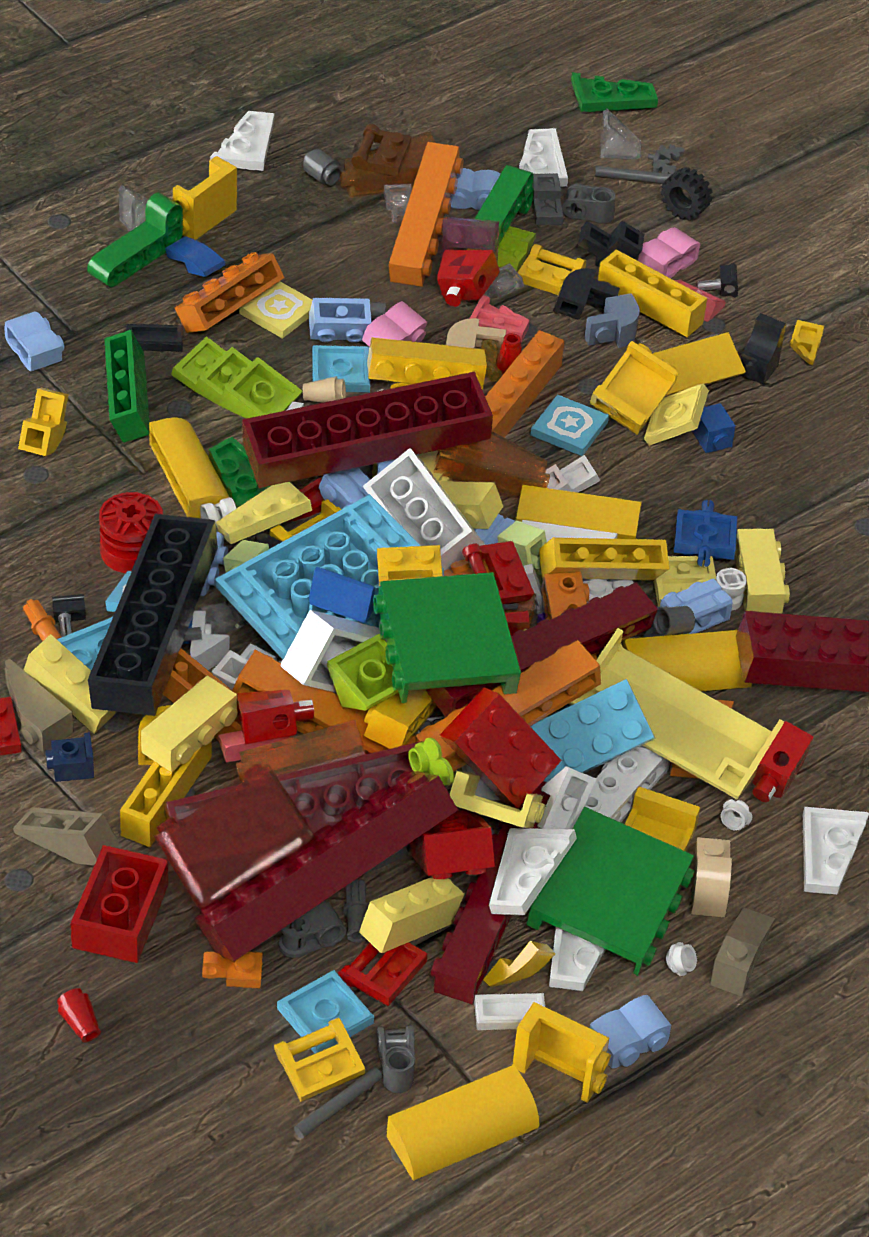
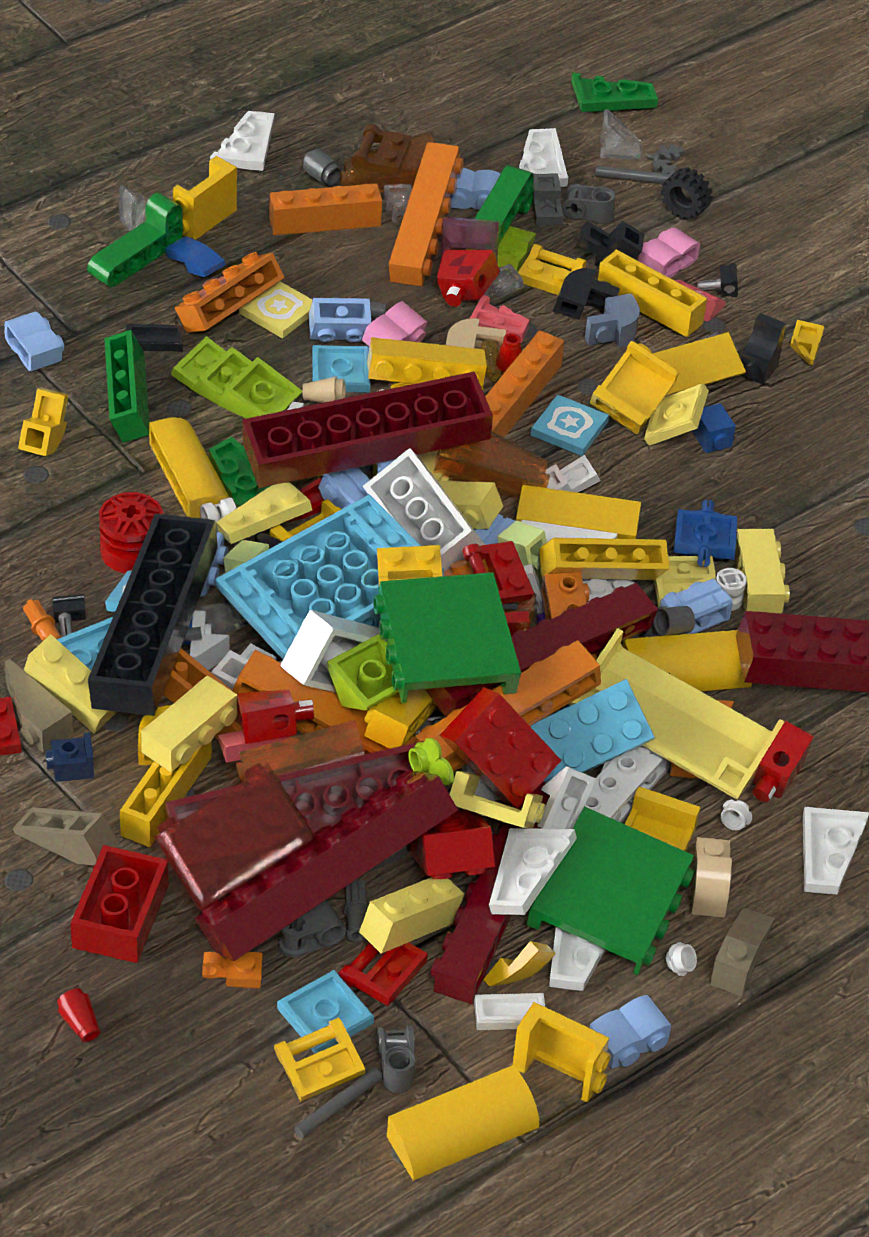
blue slope [309,567,375,623] -> none
none -> orange brick [269,184,382,235]

